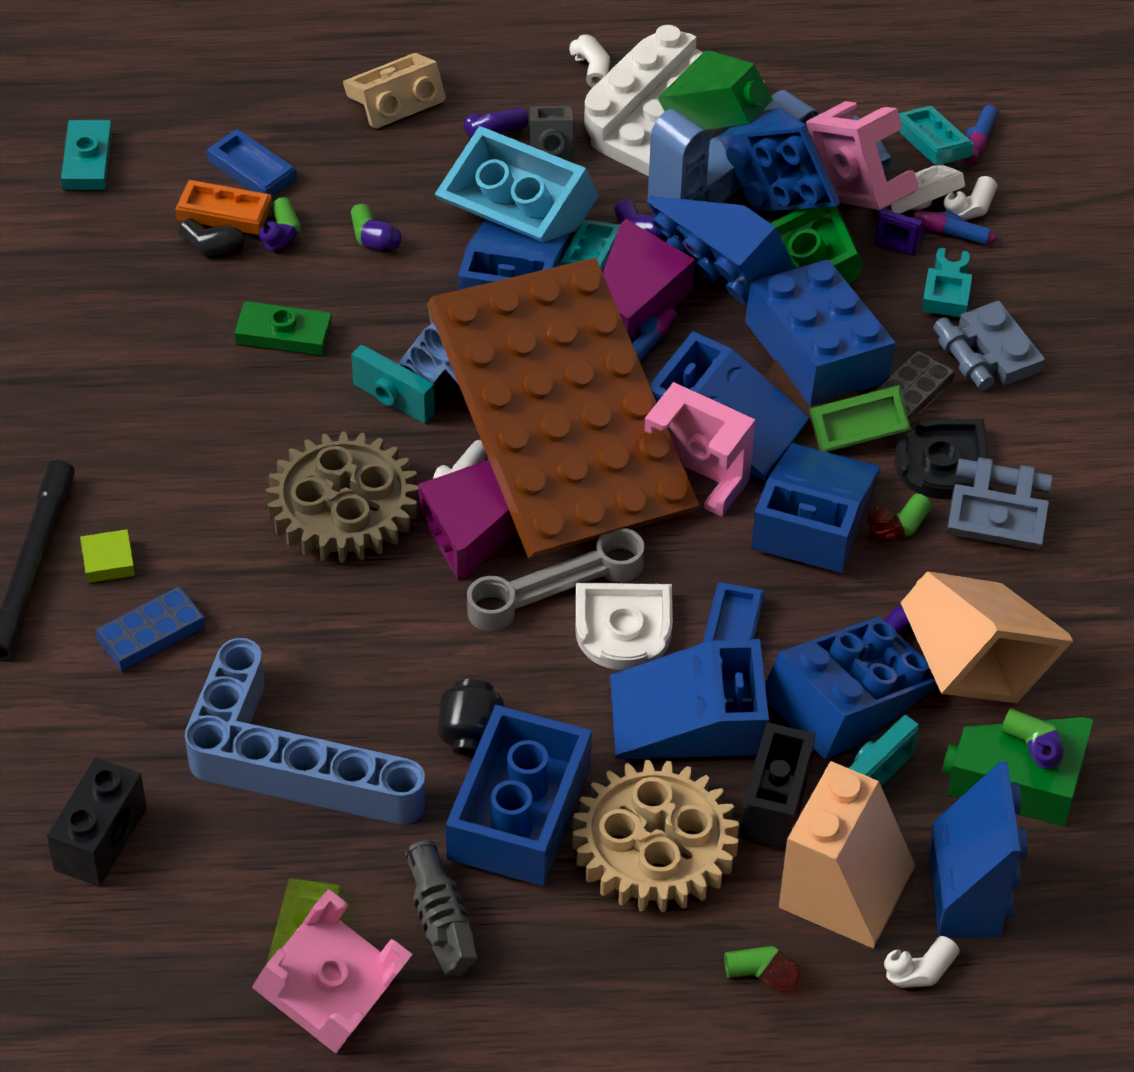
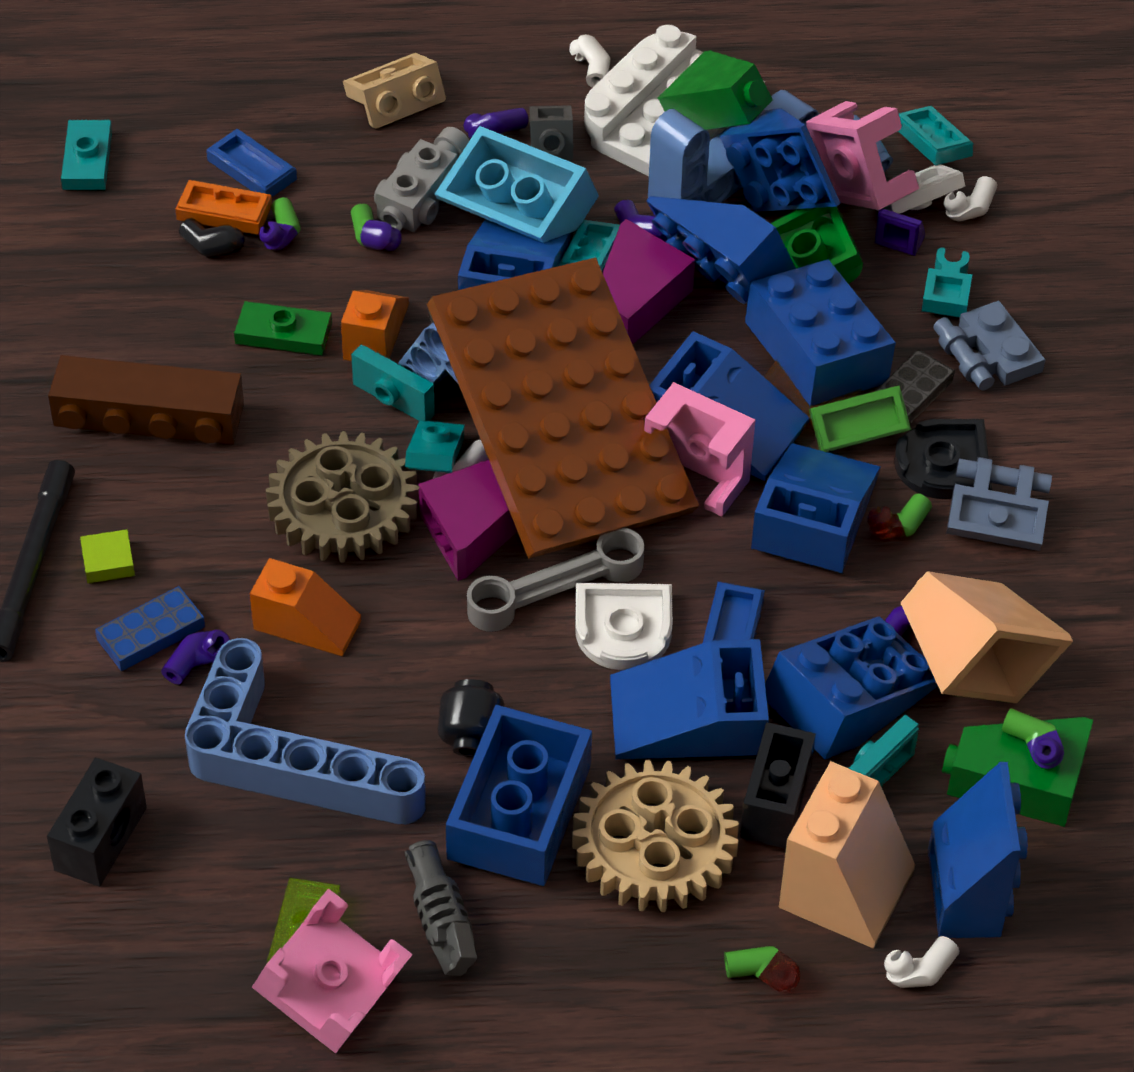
blue piece [632,307,677,362] -> none
piece [913,209,997,245] -> none
piece [964,104,999,164] -> none
none -> reddish brown brick [48,355,244,445]
none -> dark purple arm [161,630,230,685]
none -> orange slope [250,558,361,657]
none -> orange slope [341,290,409,361]
none -> light grey brick [374,127,470,232]
none -> teal plate [405,420,465,473]

